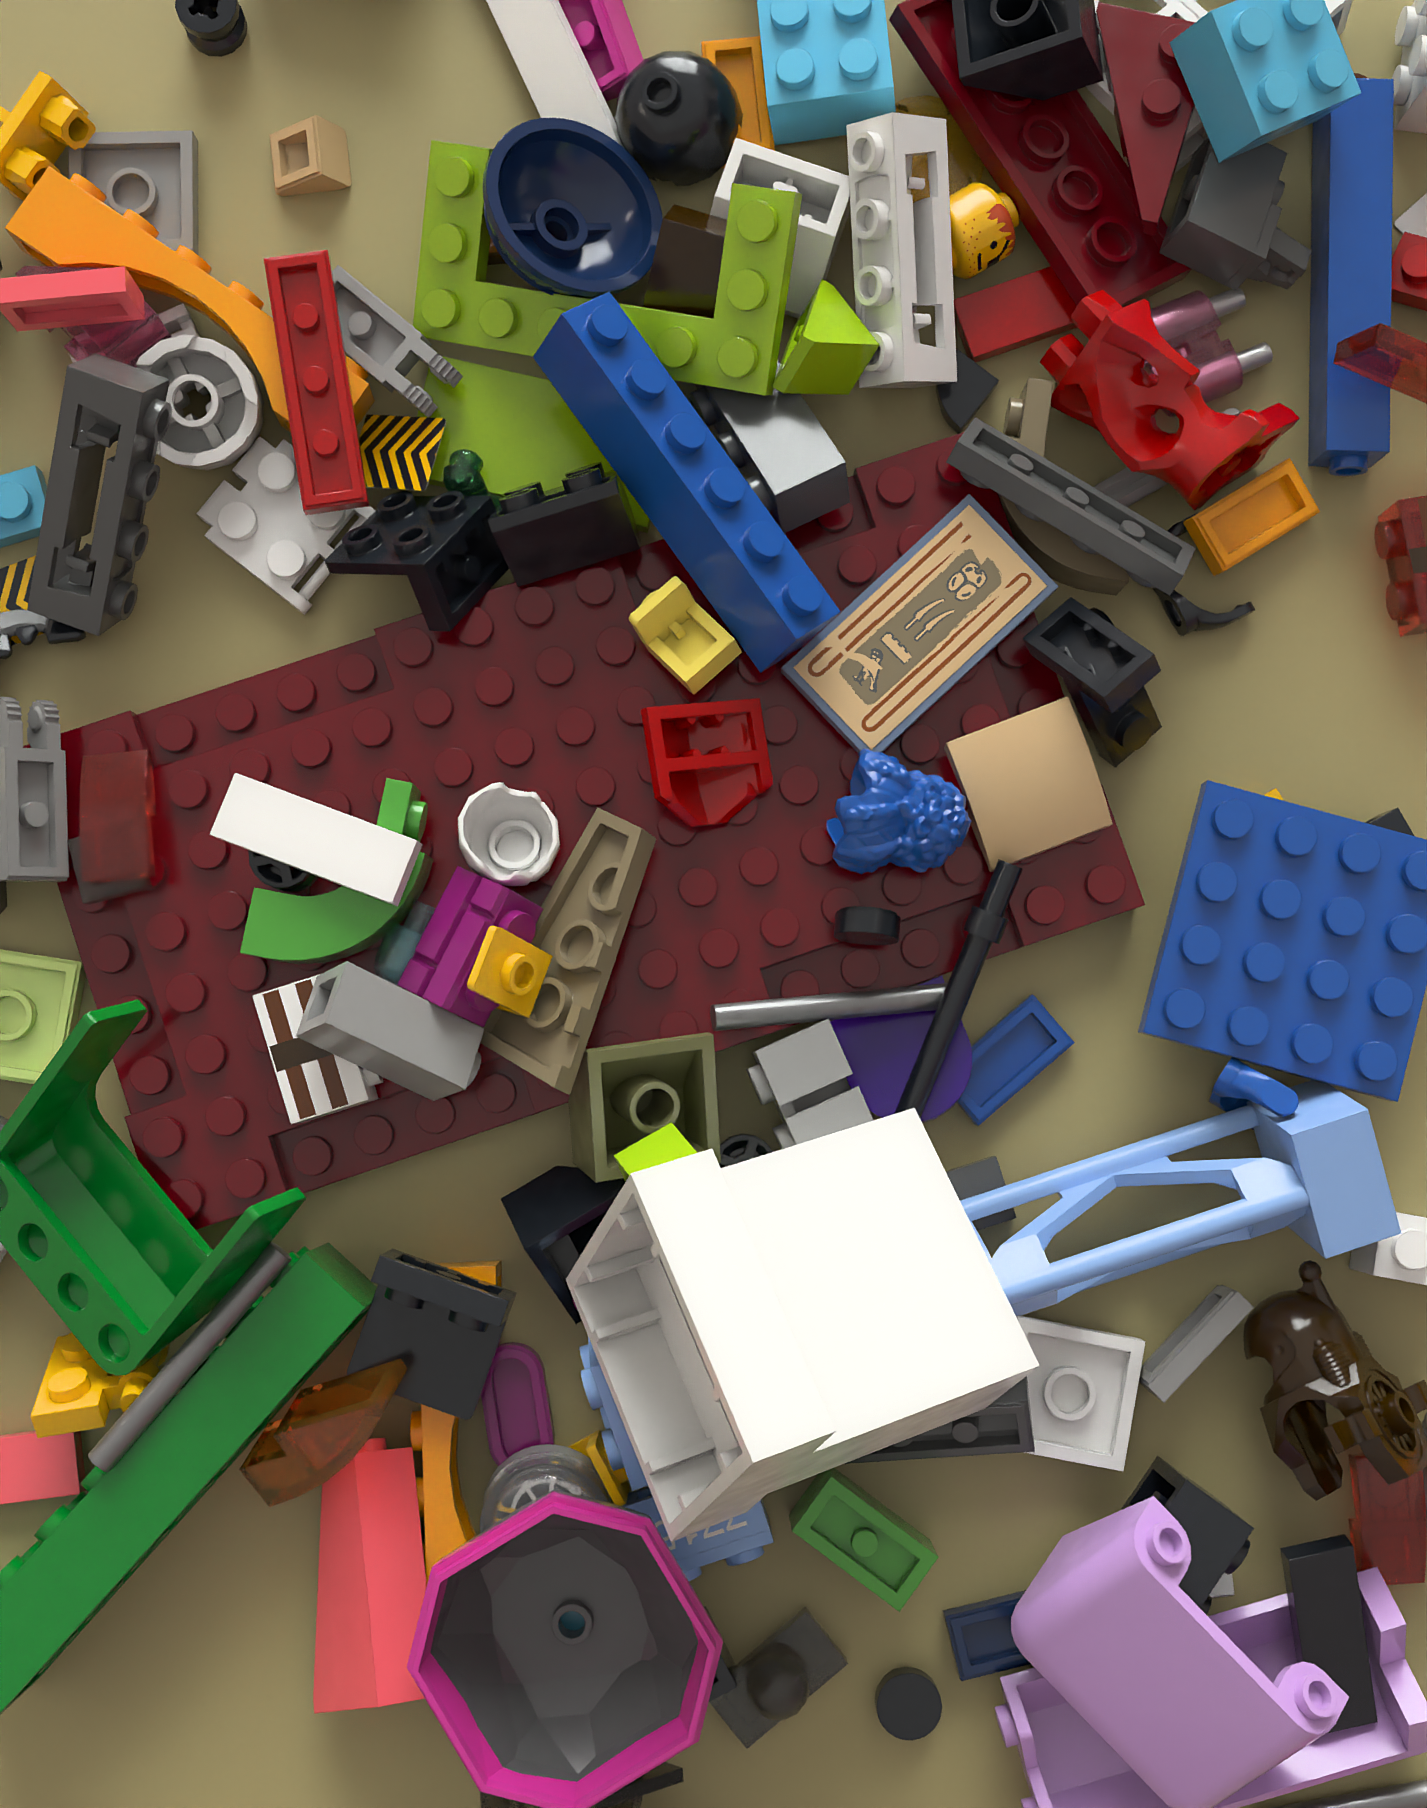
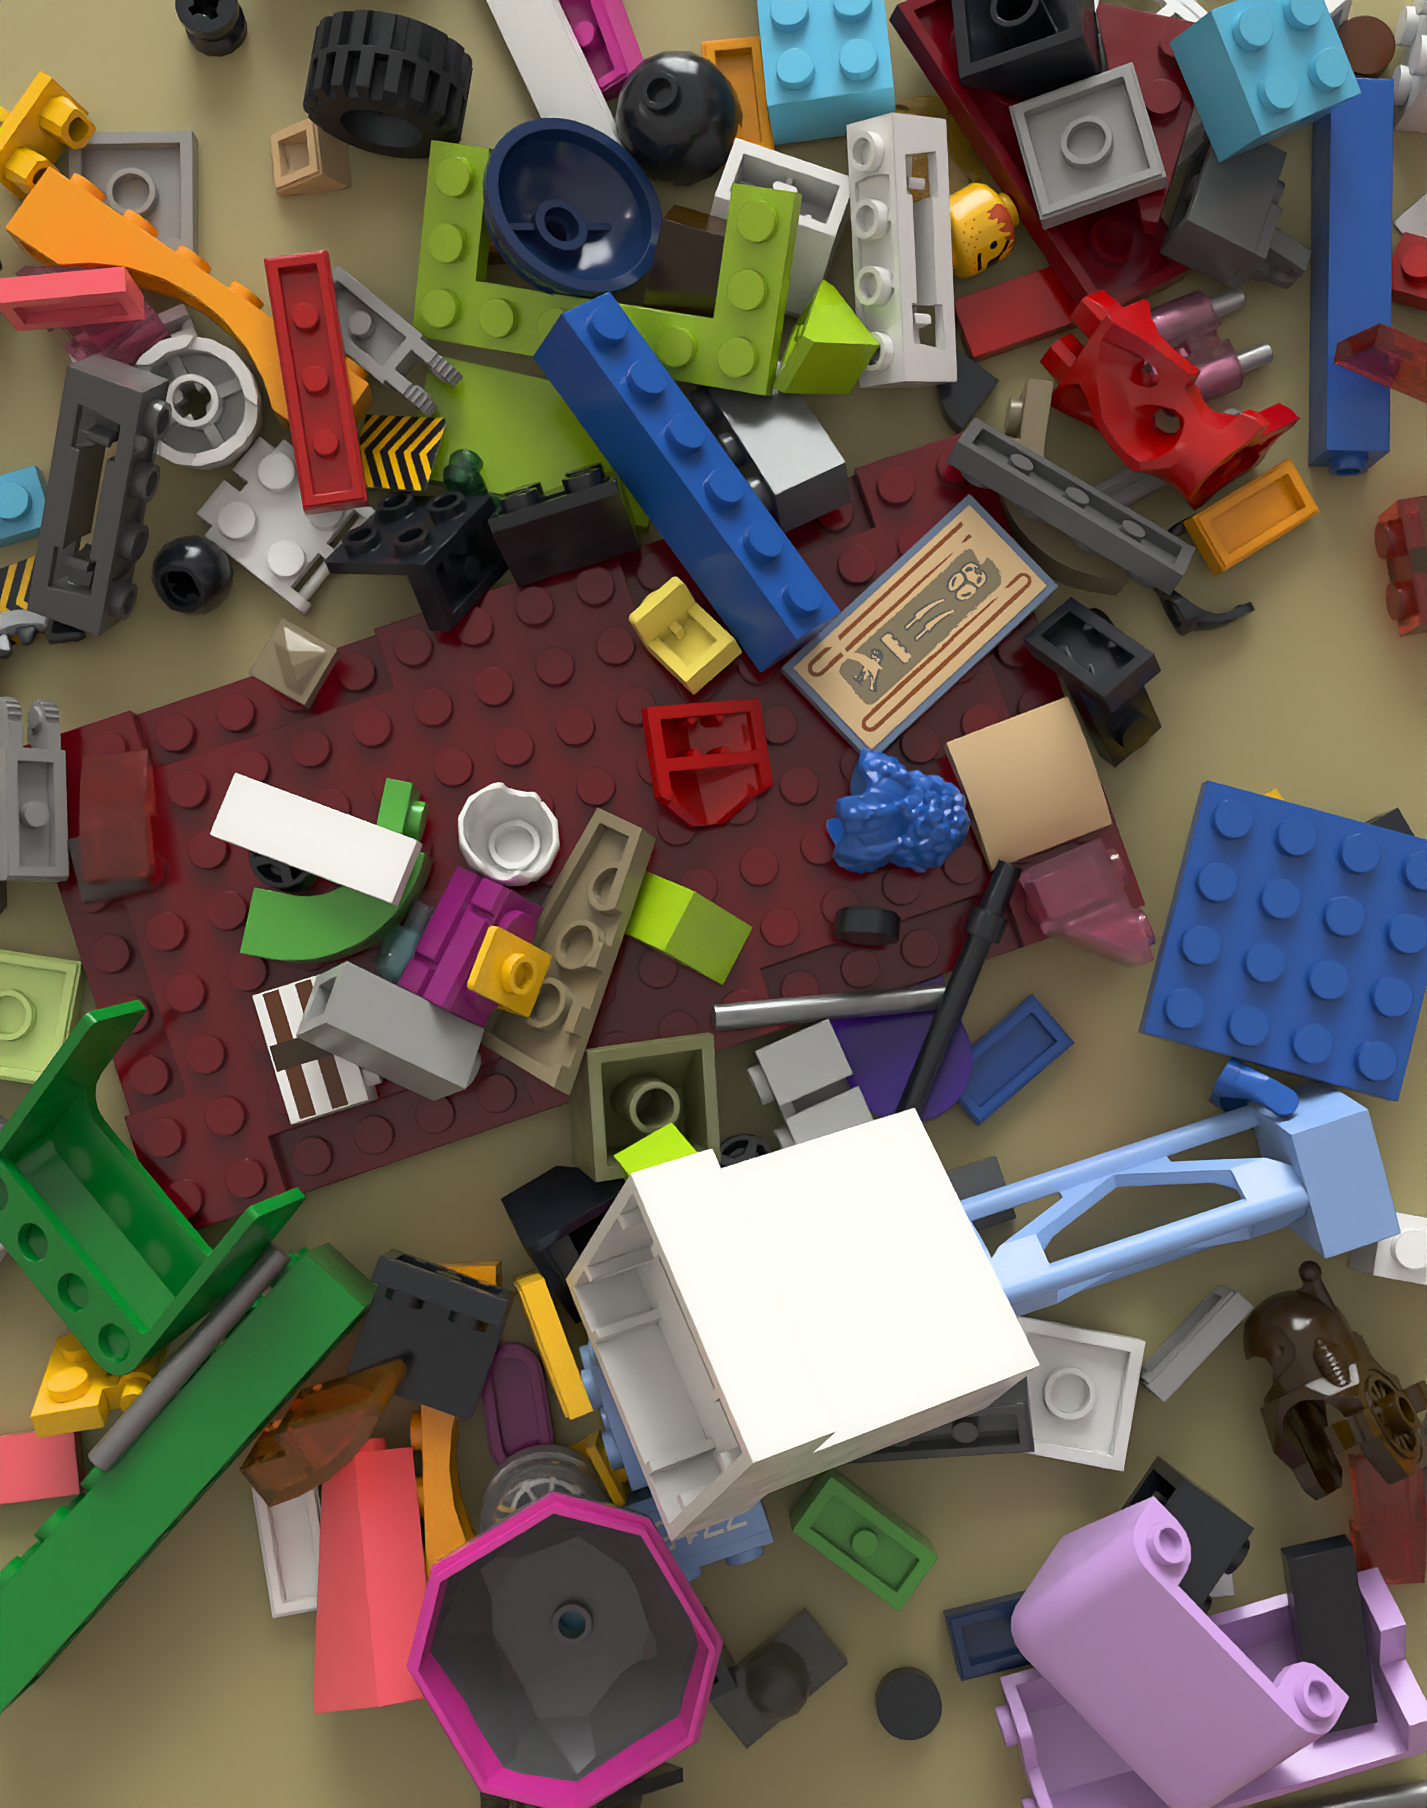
none -> black piece [151,535,234,616]
none -> dark tan tile [248,618,341,709]
none -> white tile [252,1471,322,1618]
none -> black tyre [303,10,473,159]
none -> yellow tile [513,1269,593,1420]
none -> lime slope [624,871,753,986]
none -> light grey plate [1009,62,1168,230]
none -> clear pink slope [1019,837,1156,968]
none -> reddish brown tile [1337,15,1396,79]

